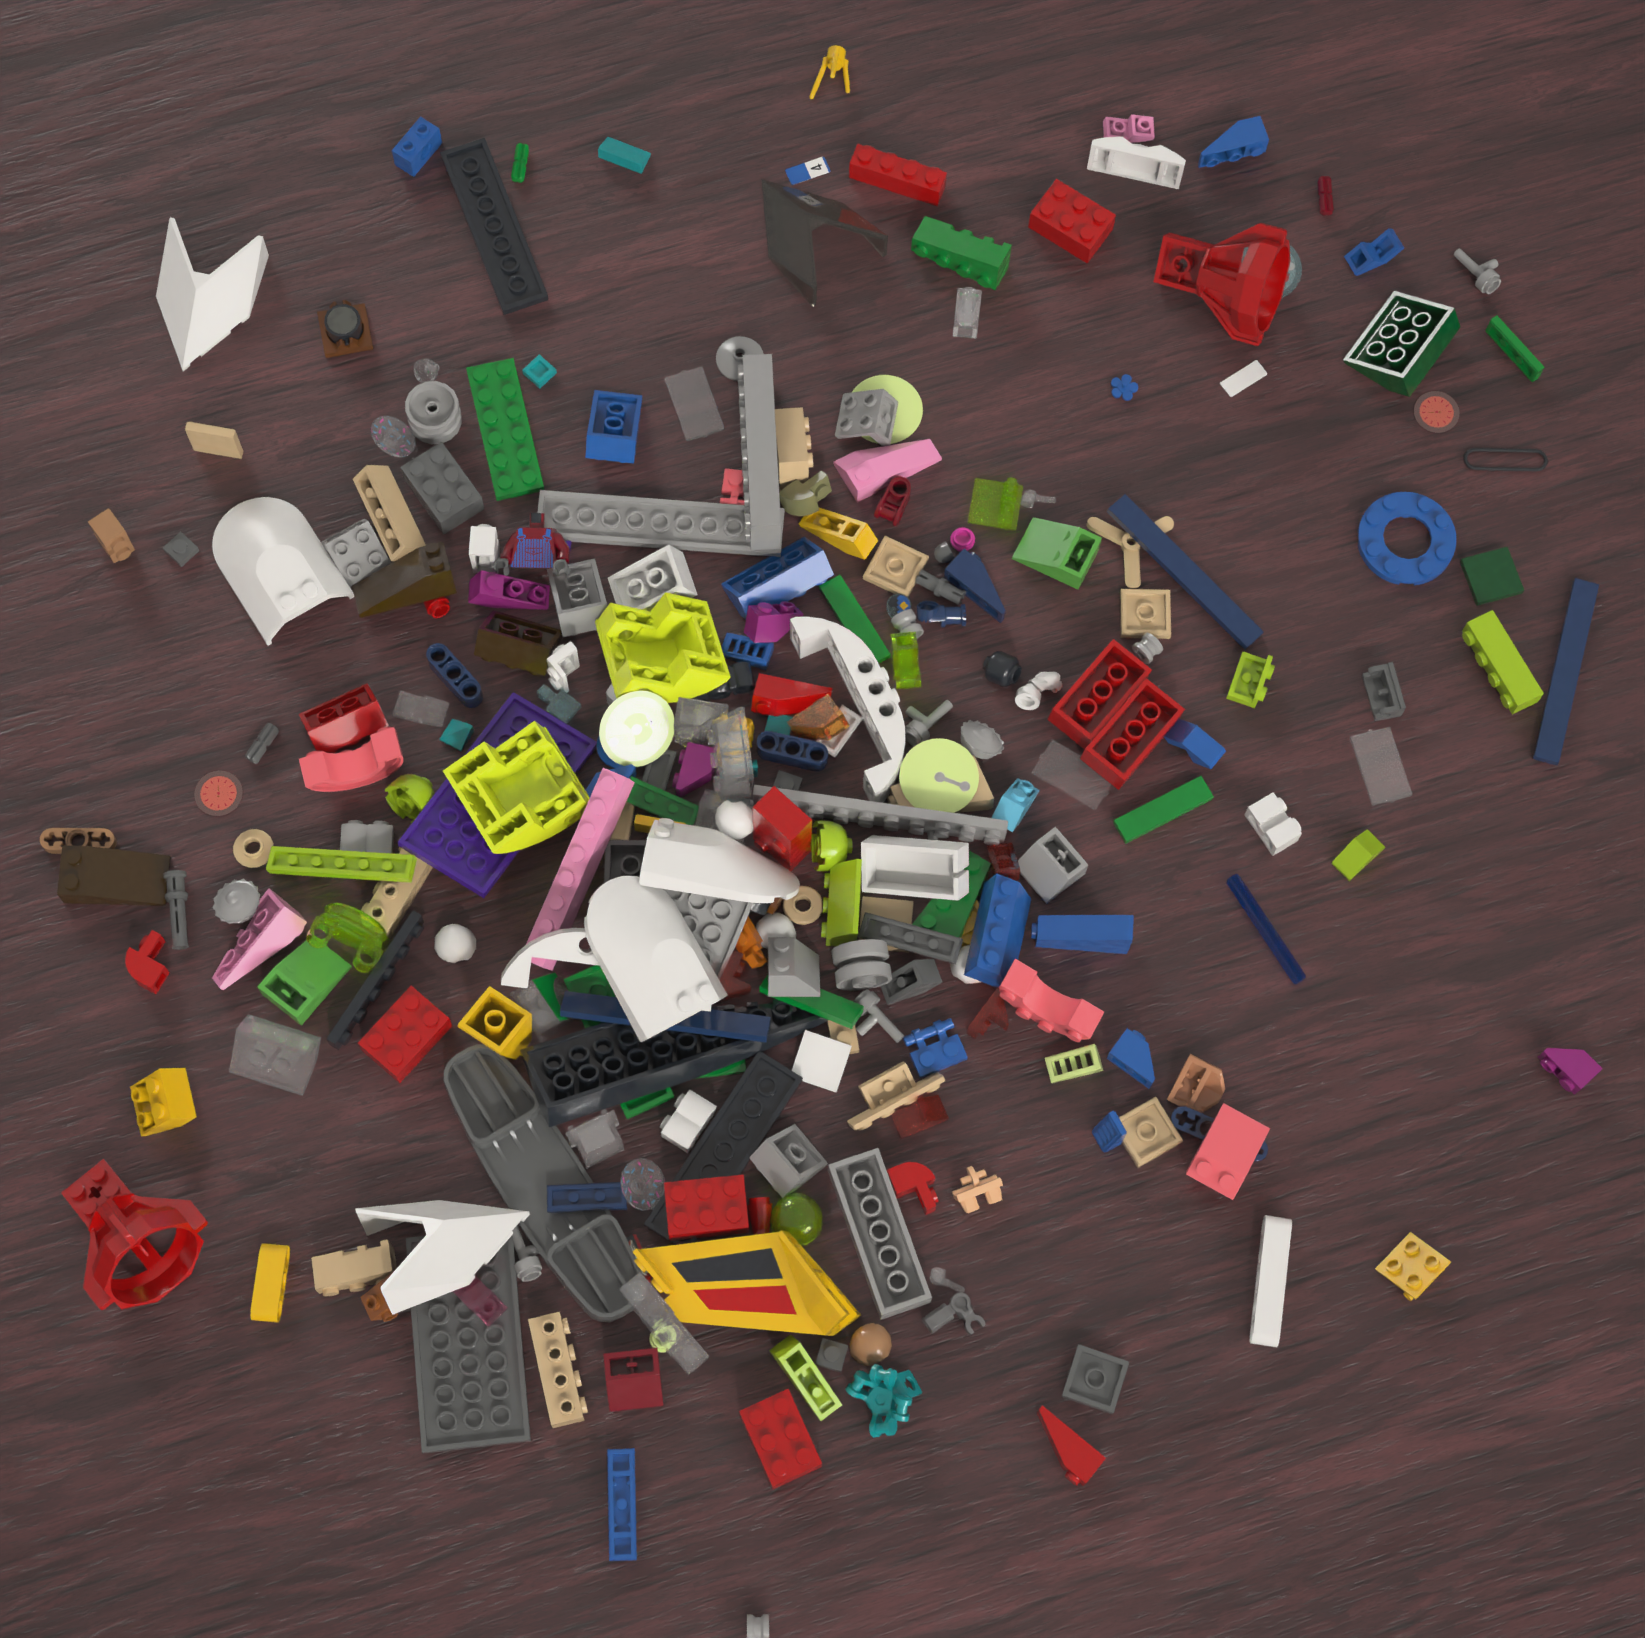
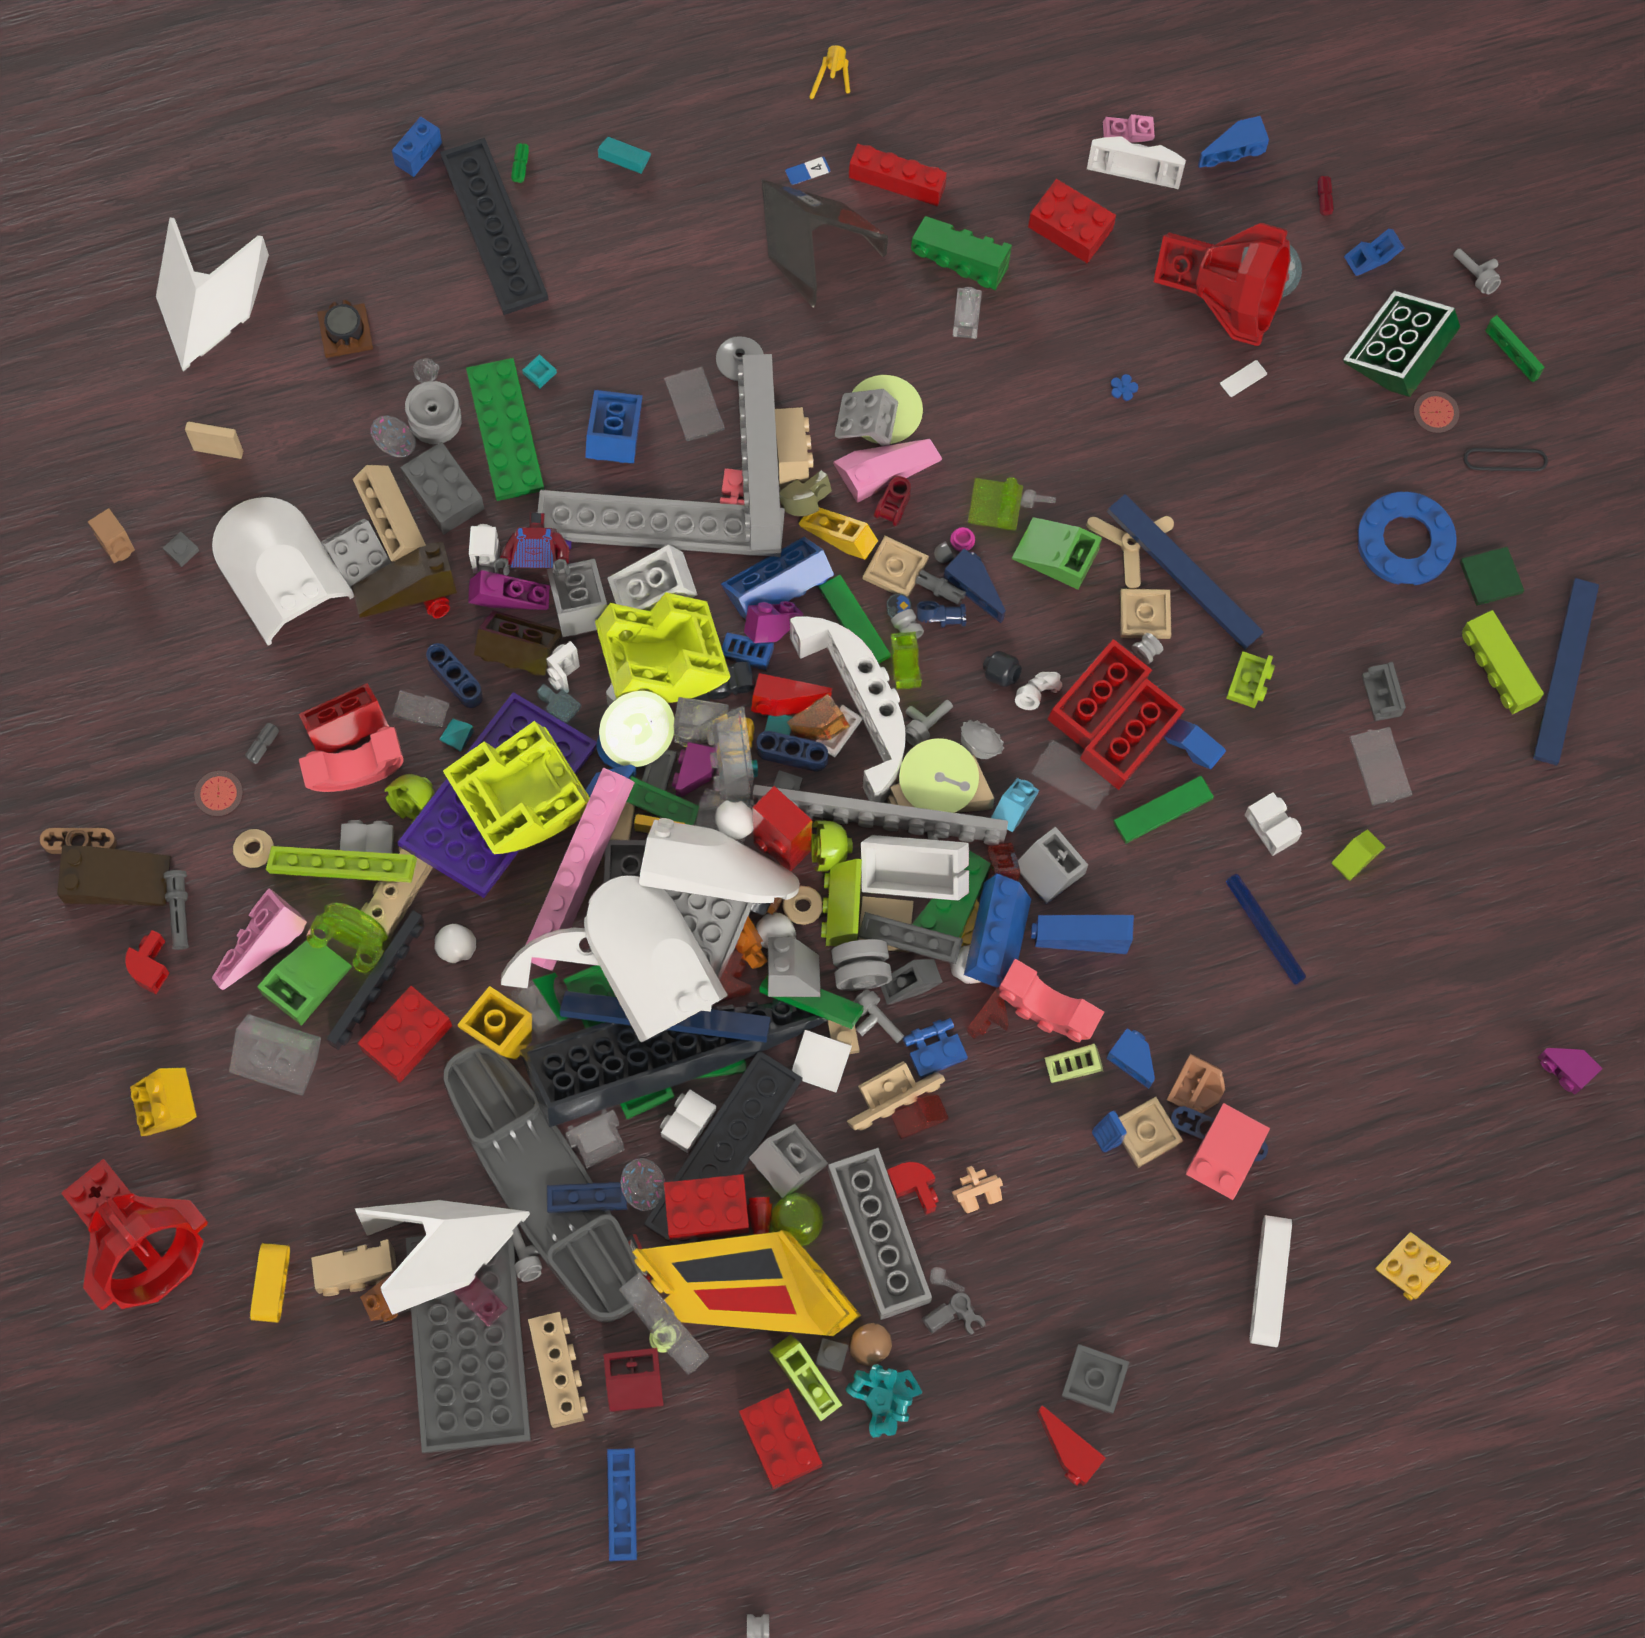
light grey piece [212,878,260,924] -> none

